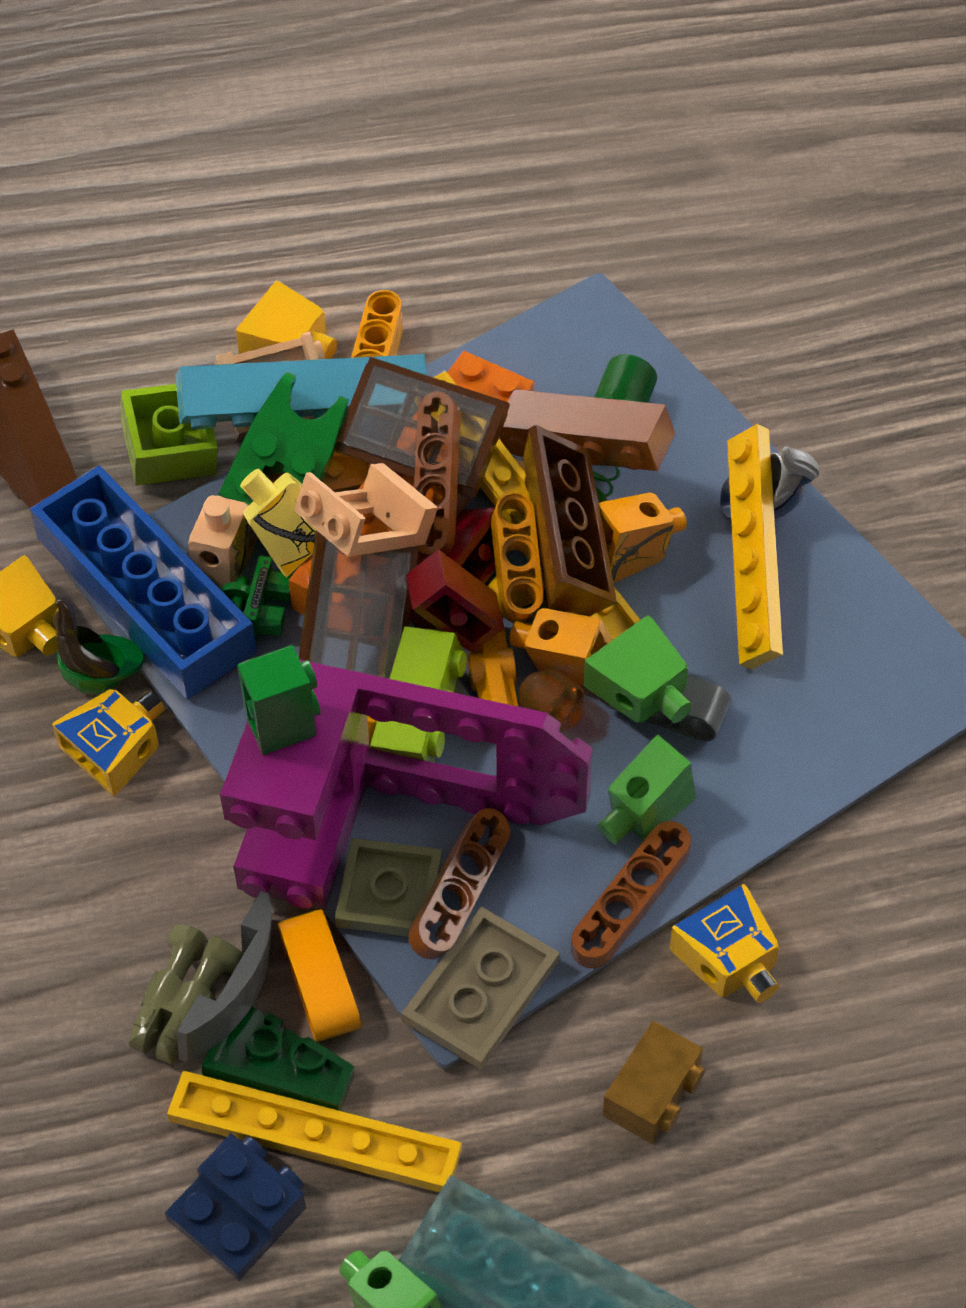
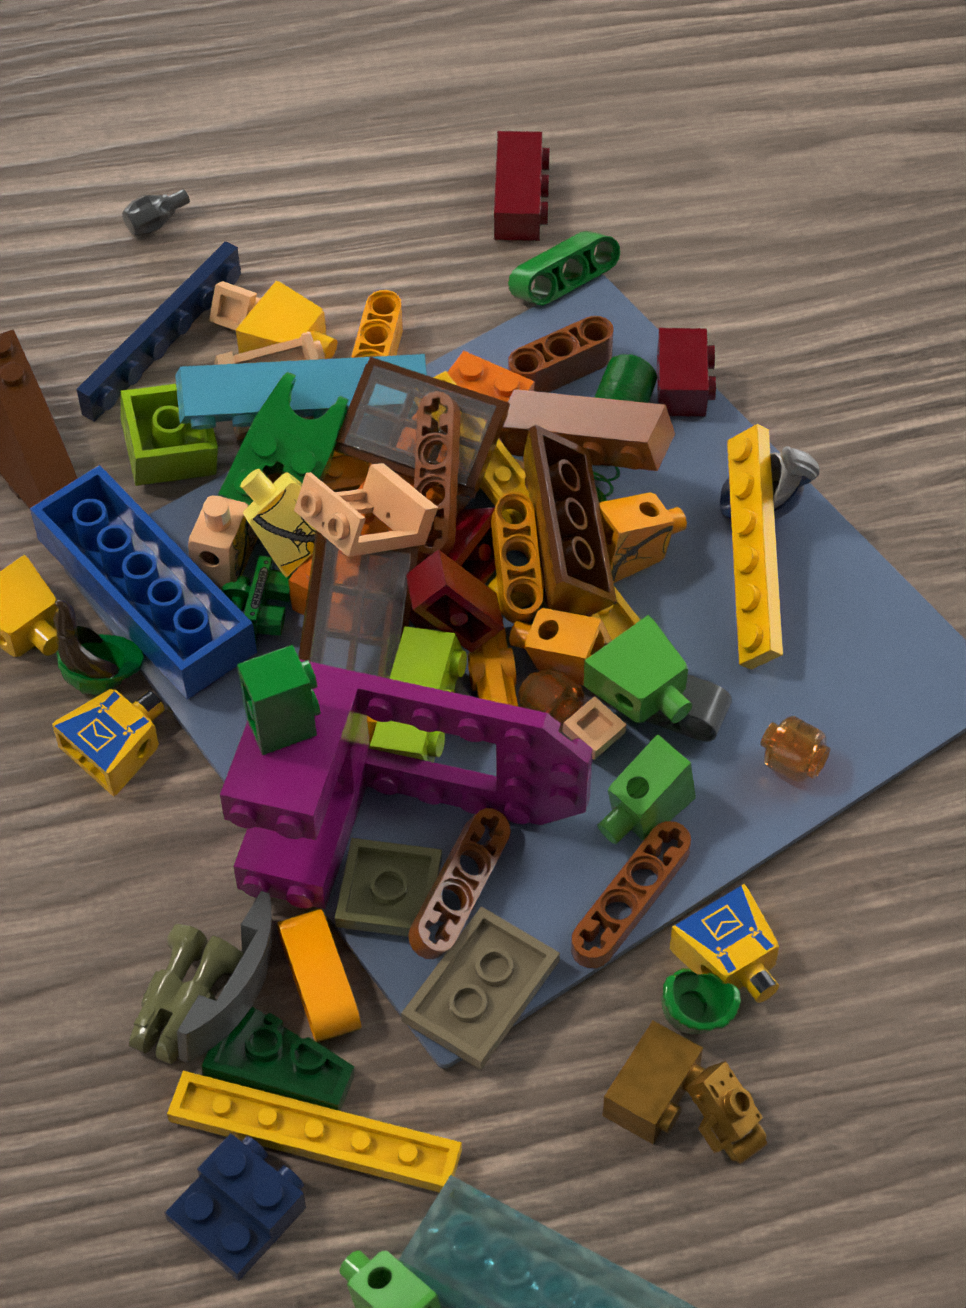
none -> dark blue plate [76,241,241,422]
none -> dark grey piece [122,189,190,235]
none -> light nougat tile [209,281,260,331]
none -> dark red brick [494,131,550,241]
none -> green beam [508,231,621,305]
none -> dark orange beam [508,316,614,393]
none -> light nougat tile [562,696,627,760]
none -> dark red brick [657,328,716,417]
none -> green hair [661,968,741,1034]
none -> pearl gold piece [685,1061,768,1164]
none -> clear orange head [760,716,831,782]

